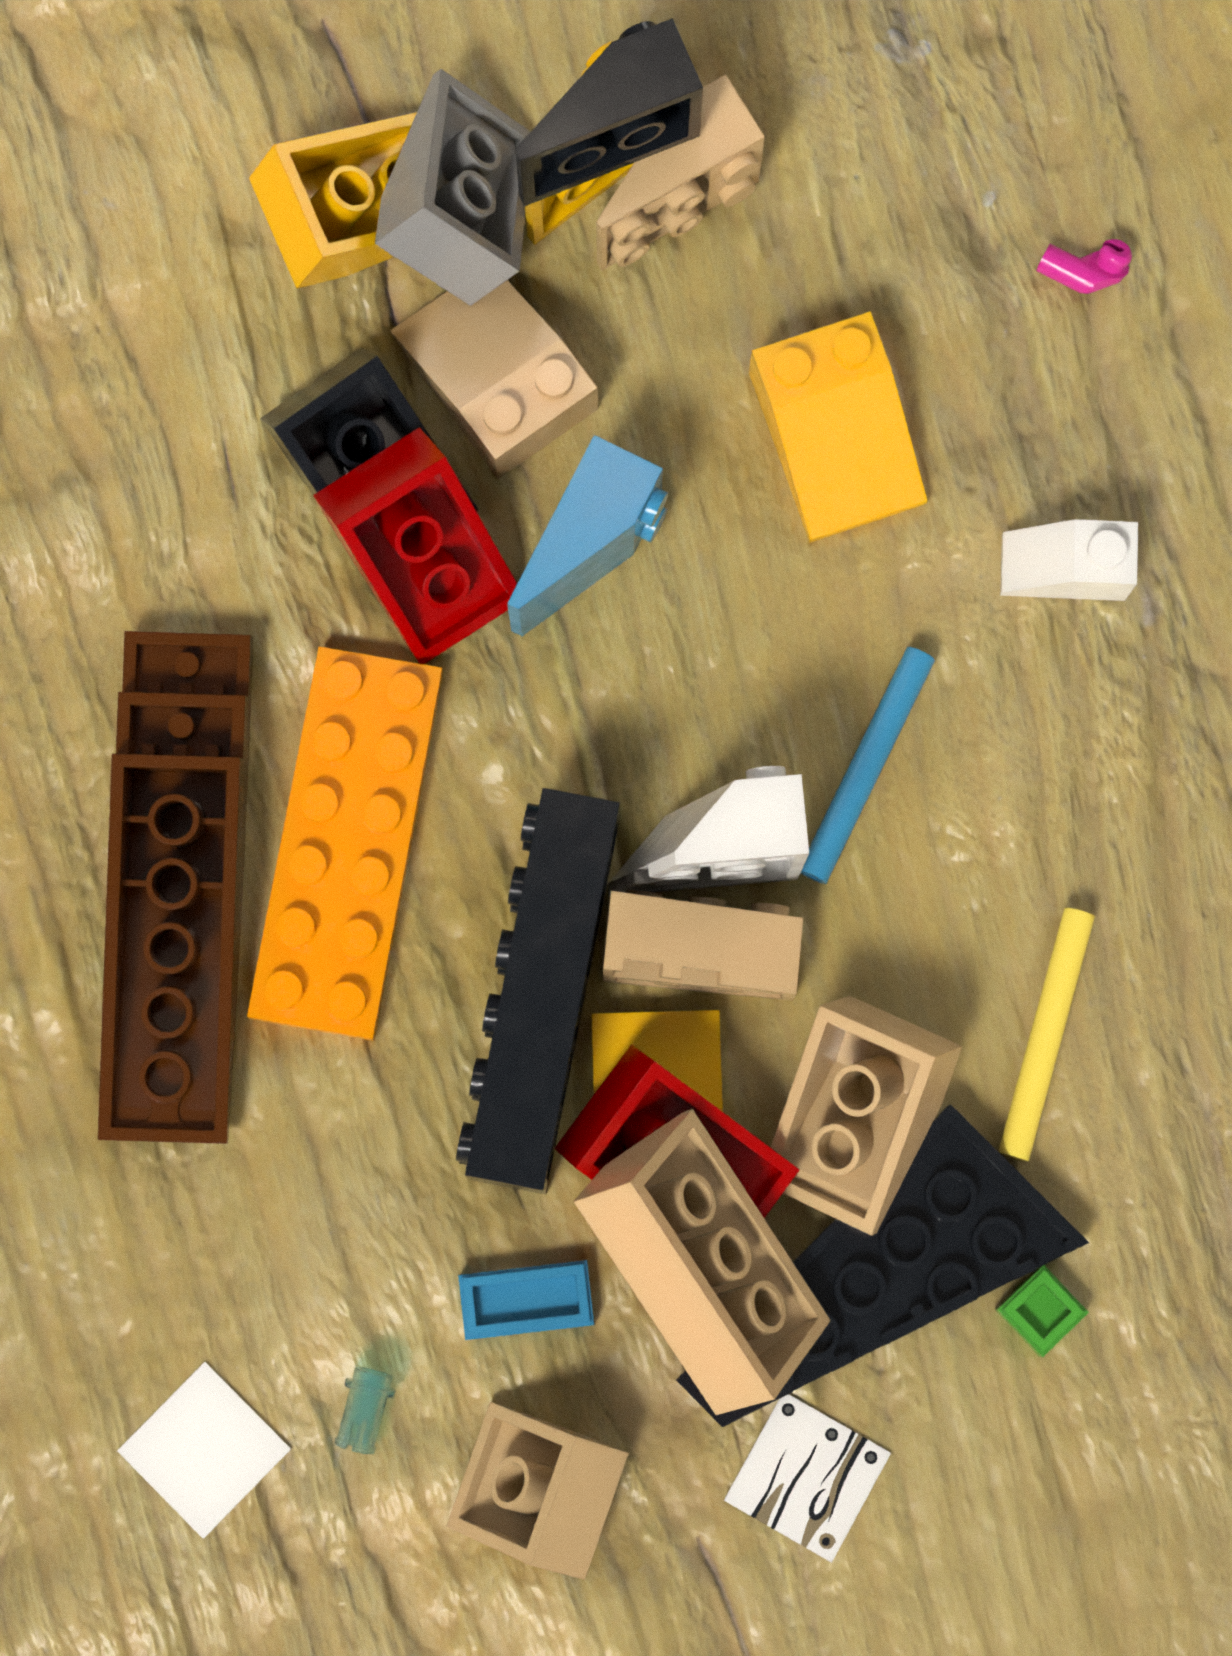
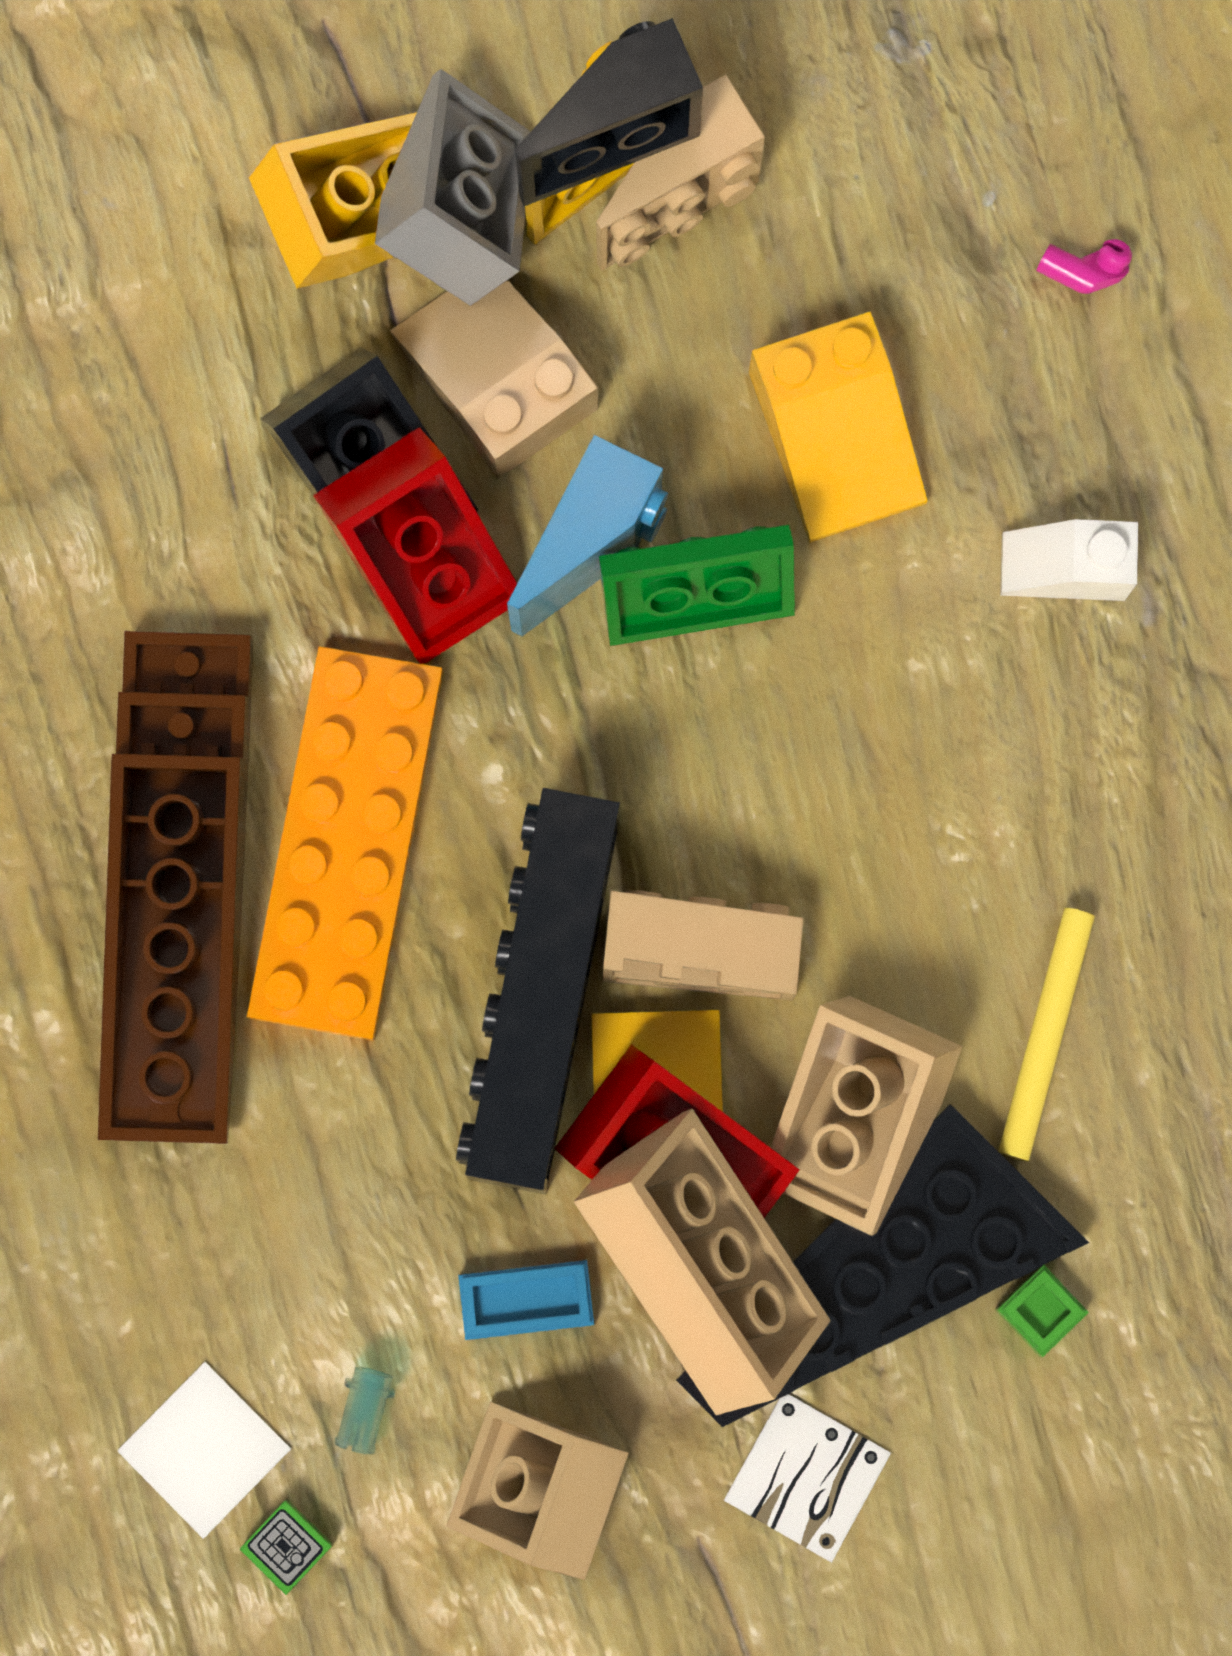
white wedge [608,766,809,896] -> none
dark azure piece [801,647,935,884] -> none
none -> tile [239,1499,334,1595]
none -> green plate [599,525,795,646]

